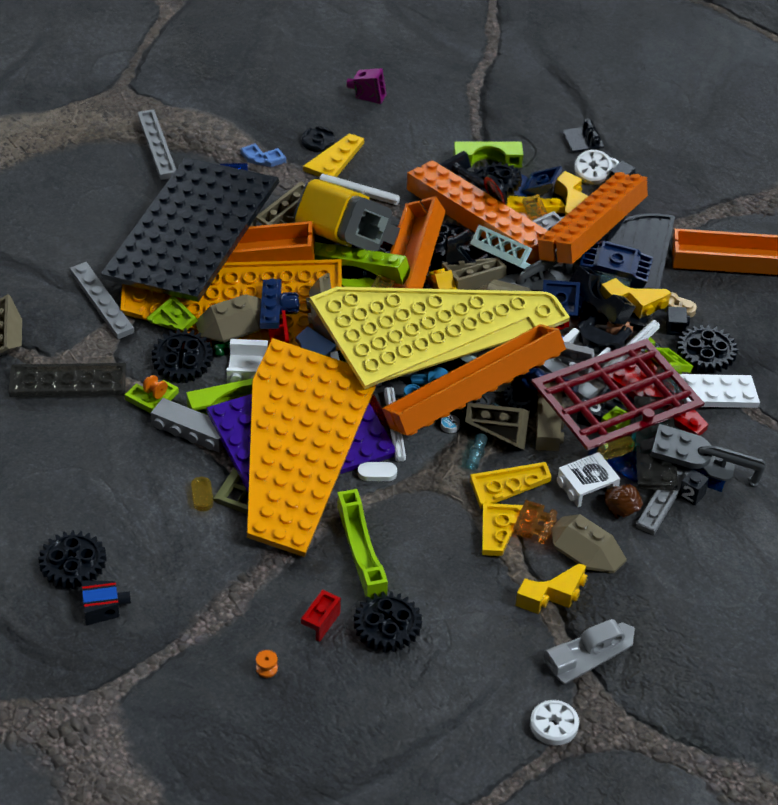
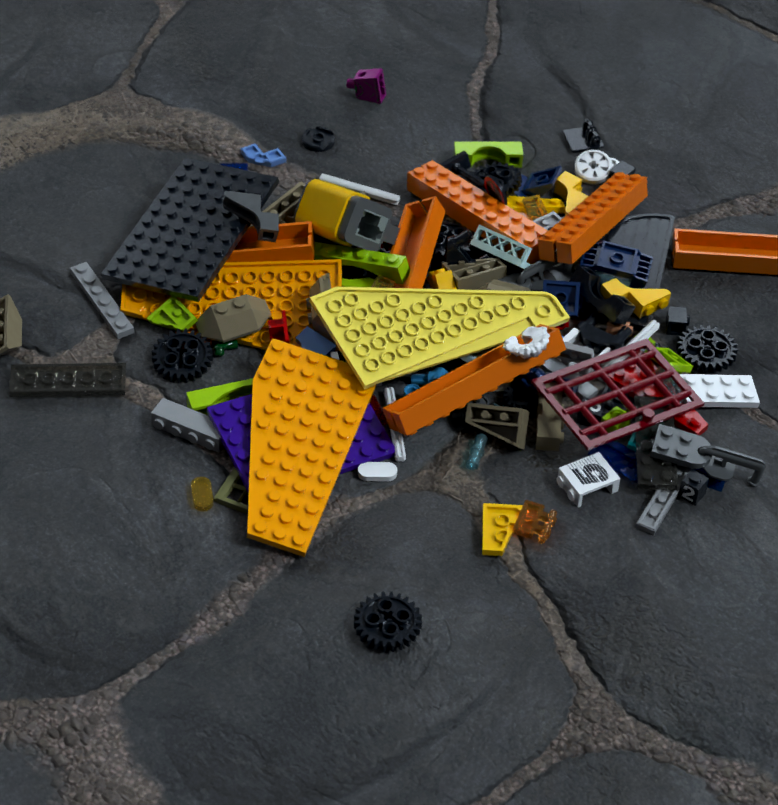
black gear [38,530,107,589] -> none
black torso [81,581,131,626] -> none
lime plate [125,380,179,413] -> none
light grey plate [138,109,176,180] -> none
orange wheel [143,375,168,399] -> none
white panel [227,339,268,384] -> none
orange wheel [256,650,278,678] -> none
dark blue plate [260,279,299,329] -> none
red panel [301,589,341,642] -> none
yellow wing [303,133,364,177] -> none
lime arch [337,489,388,599] -> none
white tile [440,415,460,433] -> none
yellow wing [470,462,552,509] -> none
yellow arch [515,564,588,614] -> none
white wheel [530,700,579,745] -> none
light grey panel [544,619,635,684] -> none
dark tan wedge [550,514,627,573] -> none
clear yellow tile [597,436,635,460] -> none
reddish brown hair [605,484,643,520] -> none
tan plate [664,292,697,318] -> none
none -> dark grey arch [222,191,279,242]
none -> white piece [502,326,550,359]

